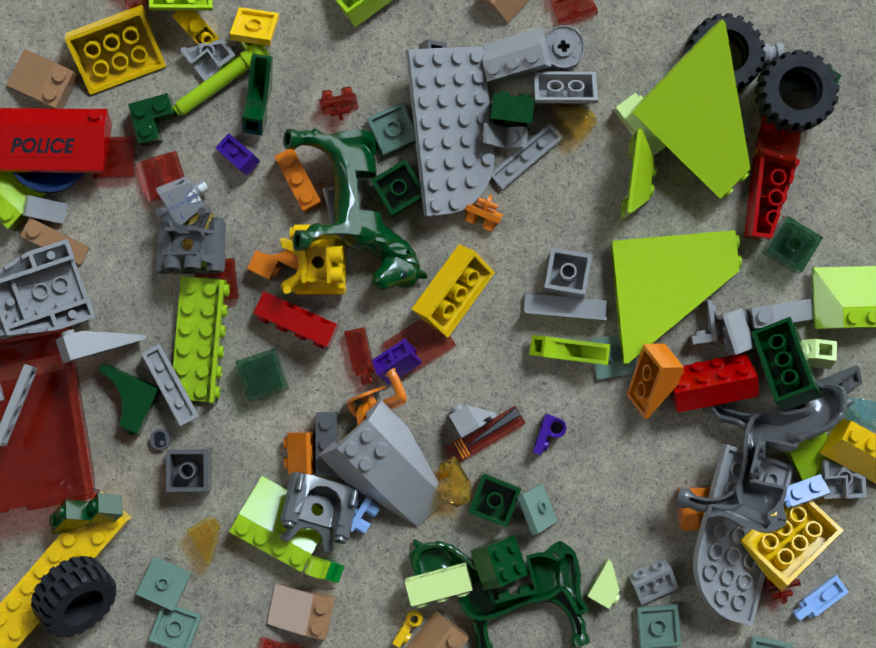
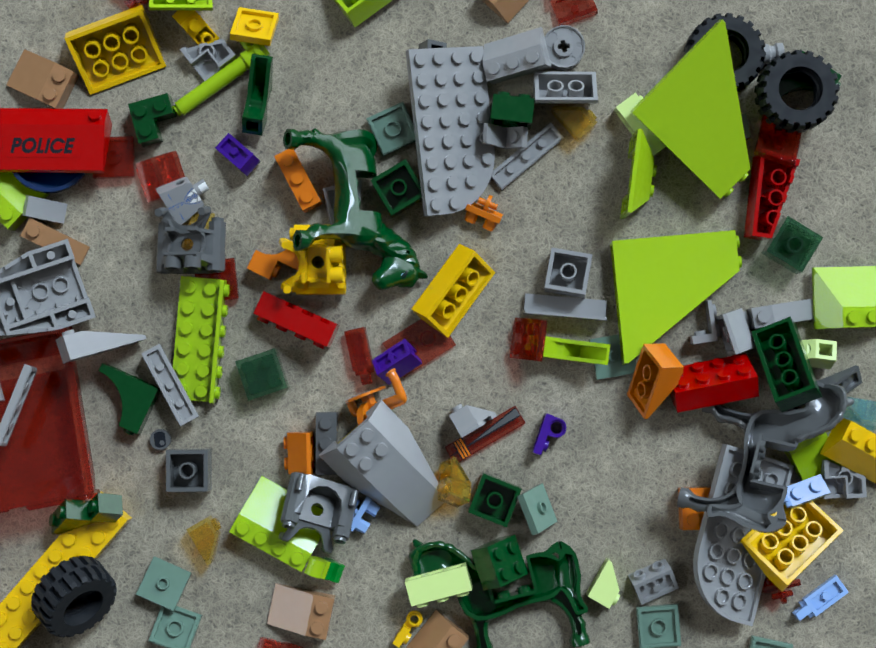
clear red hips [319,86,359,121] -> none
none -> clear red plate [509,317,548,362]

